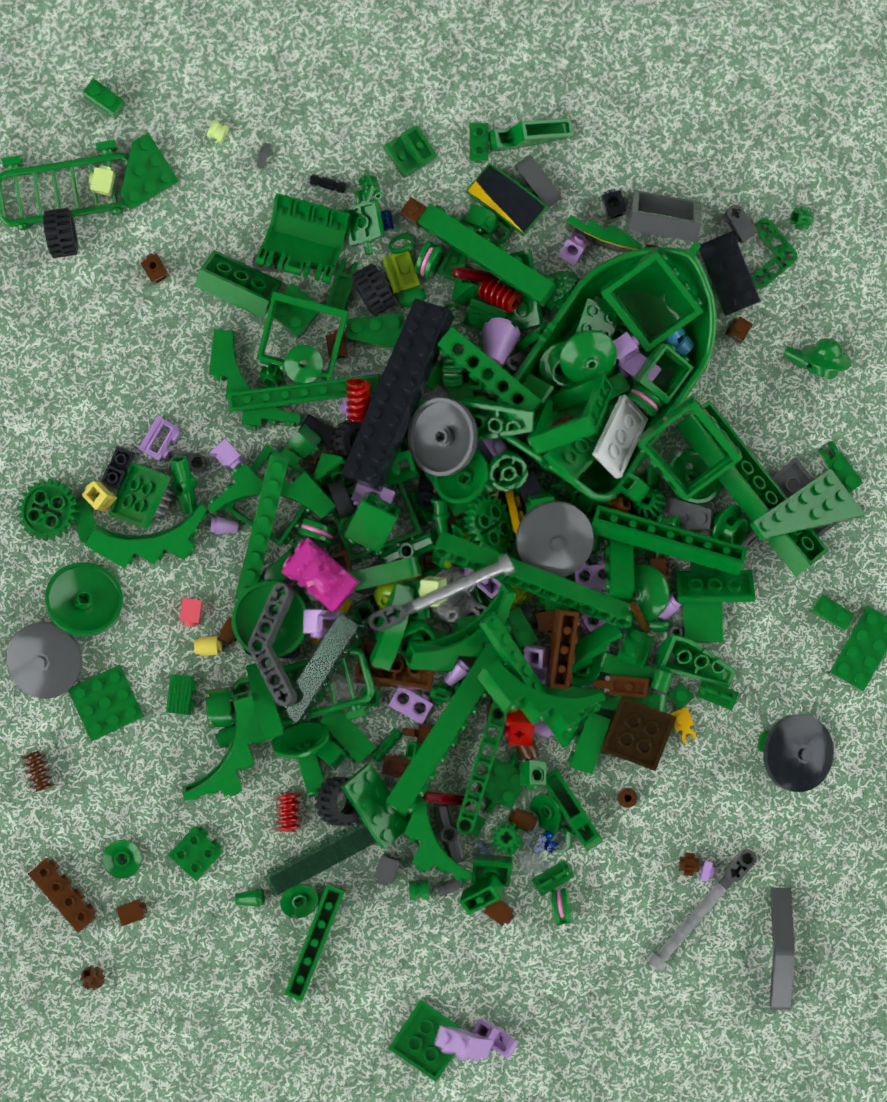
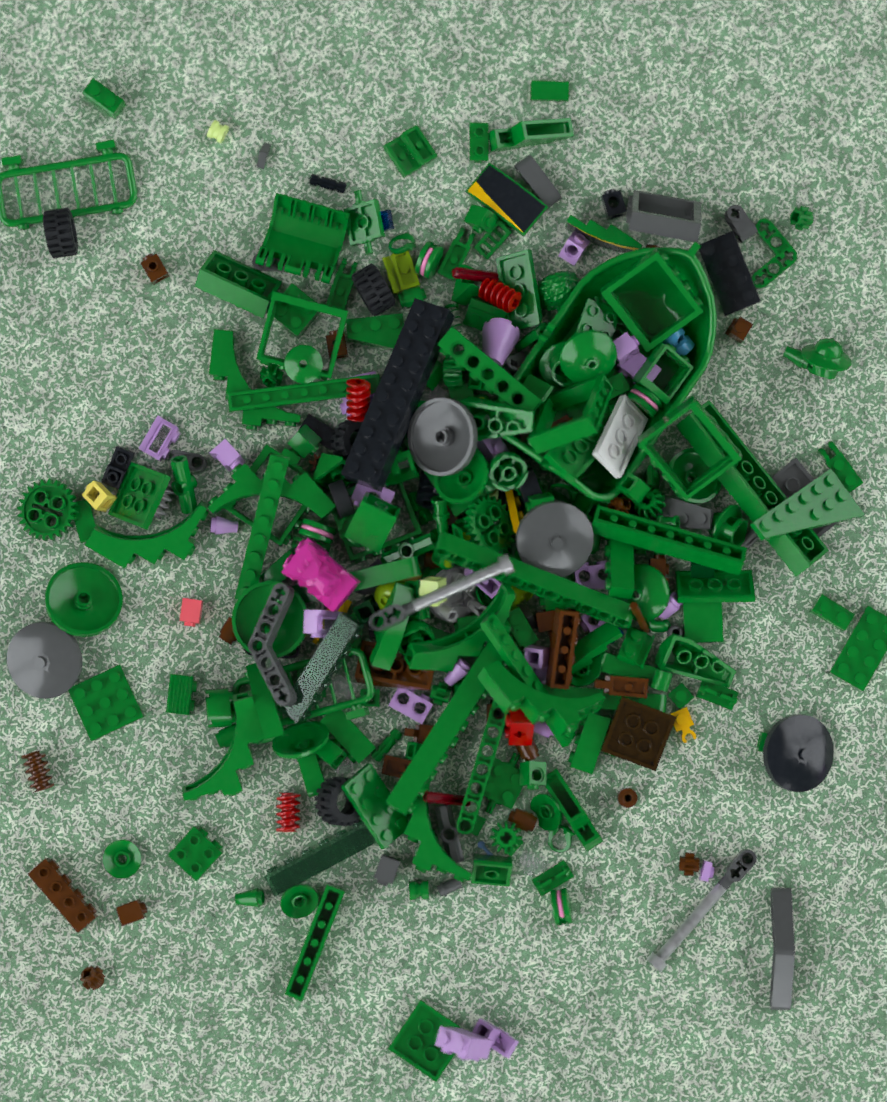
yellowish green brick [89,165,116,197] -> none
green plate [120,132,179,211] -> none
light yellow brick [194,636,223,656] -> none
reddish brown brick [330,550,353,571] -> none
green hinge [359,169,383,203] -> none
reddish brown brick [400,197,427,229] -> none
green brick [417,203,556,307] -> none
green brick [459,874,504,915] -> none
reddish brown brick [484,900,514,926] -> none
clear blue tile [534,830,558,855] -> none
none -> green tile [530,81,569,102]

